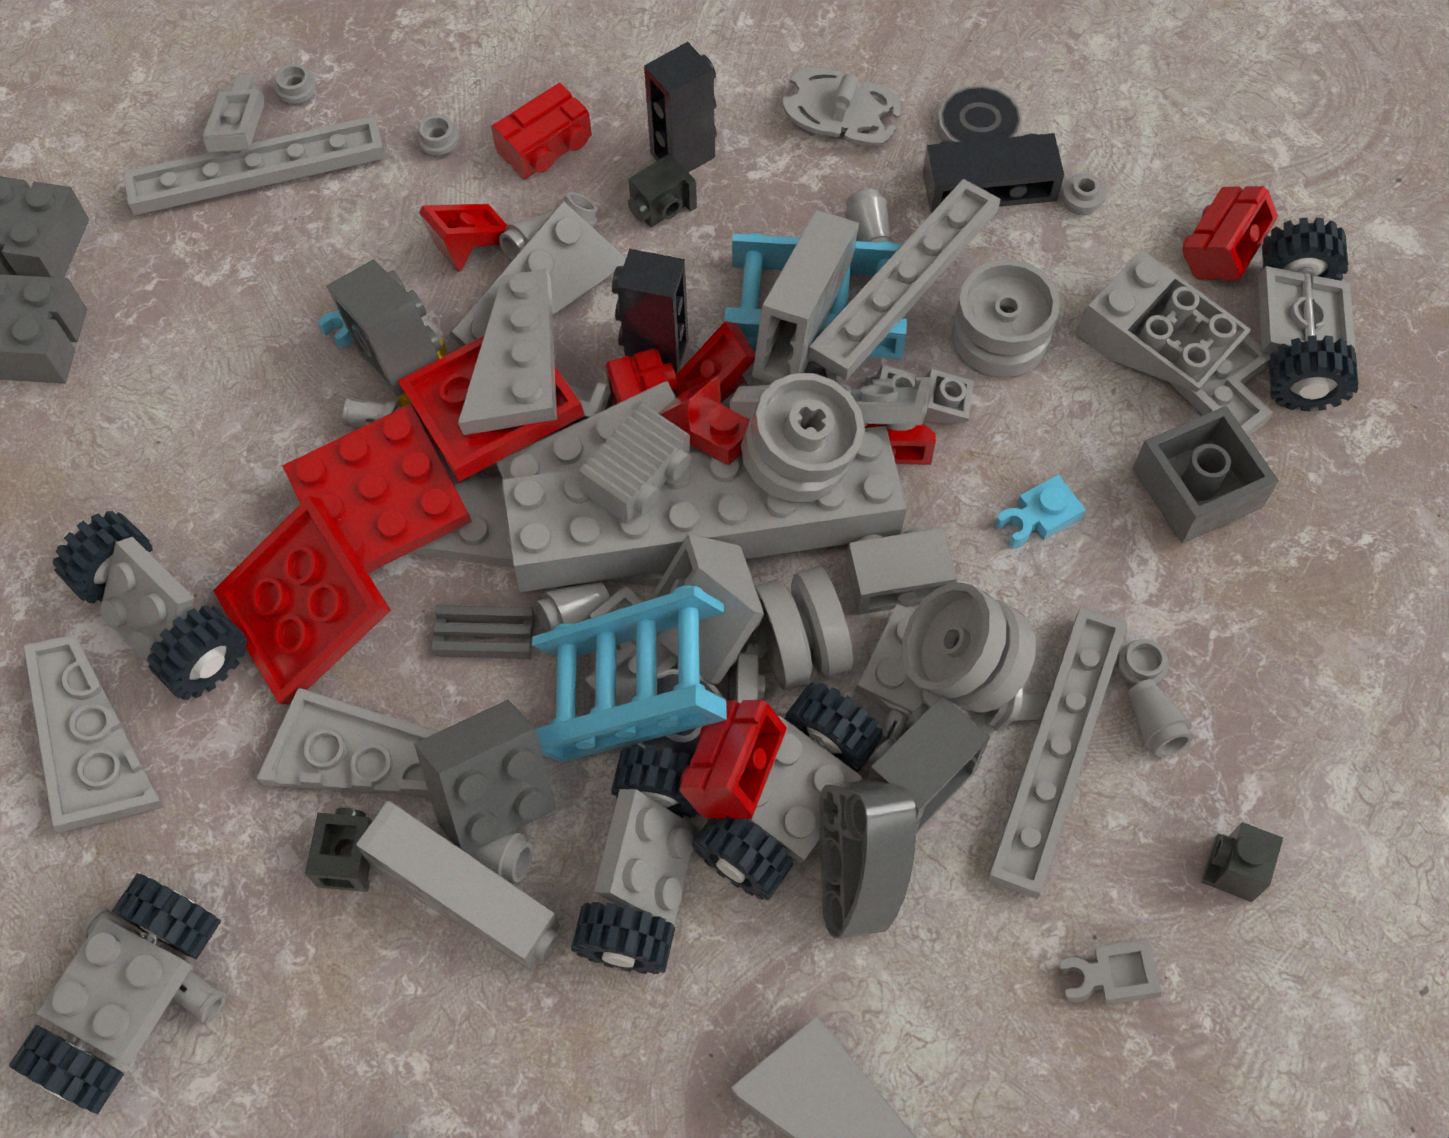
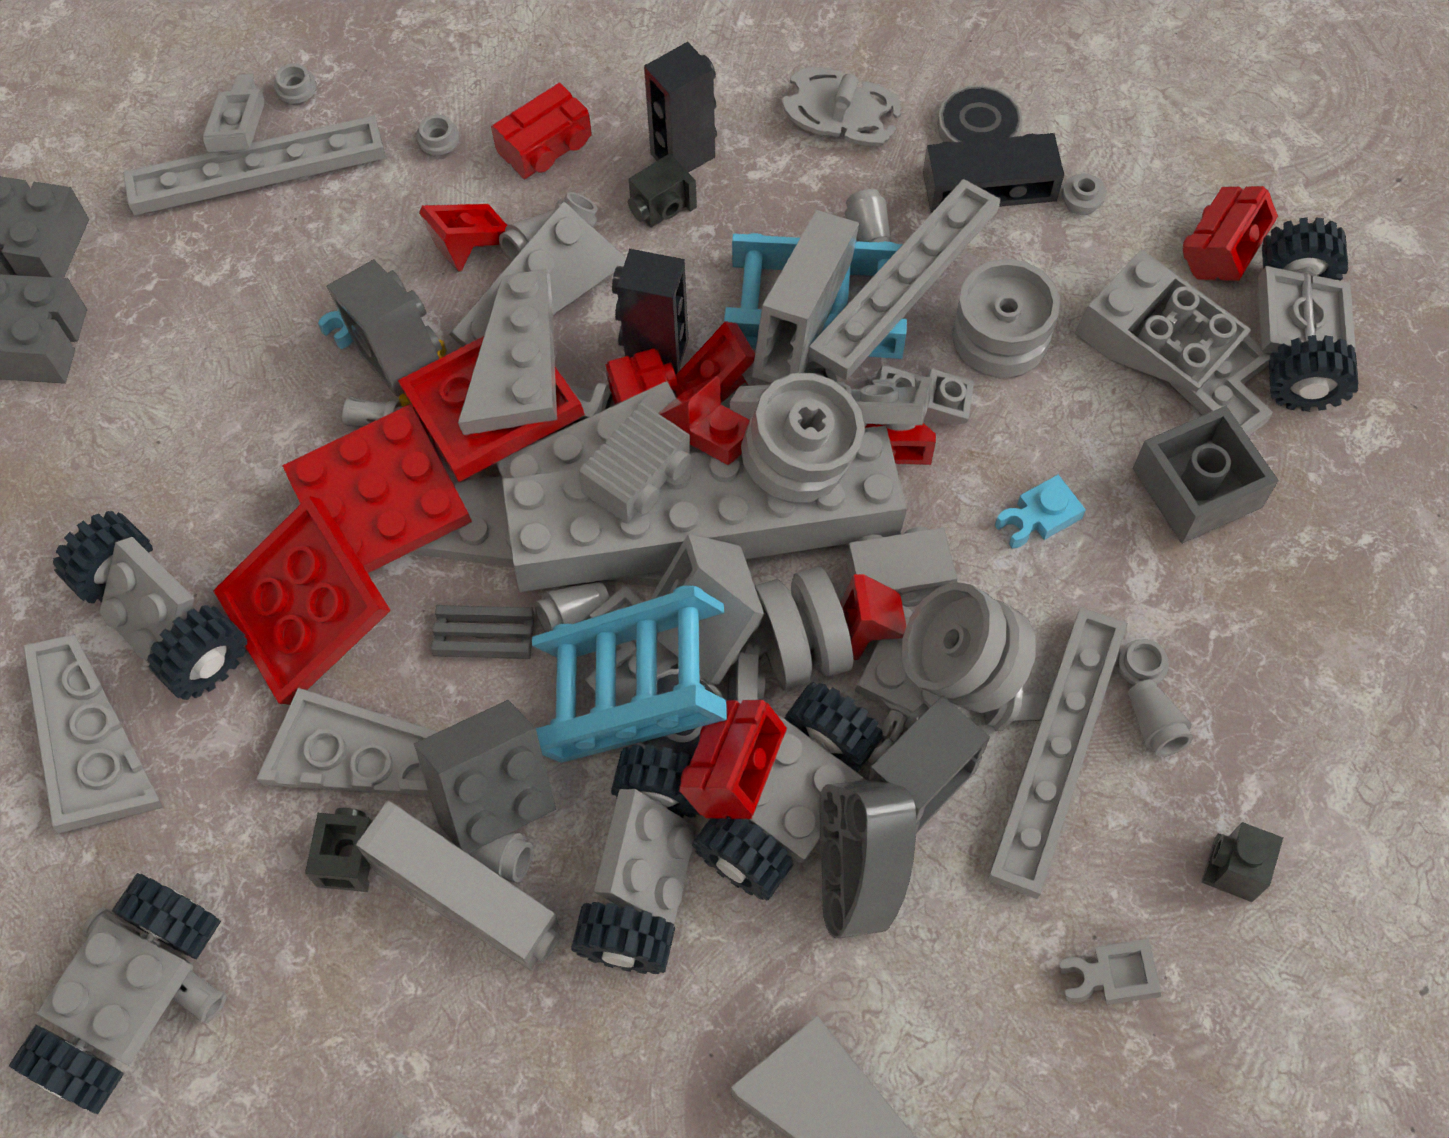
none -> red slope [840,574,907,660]

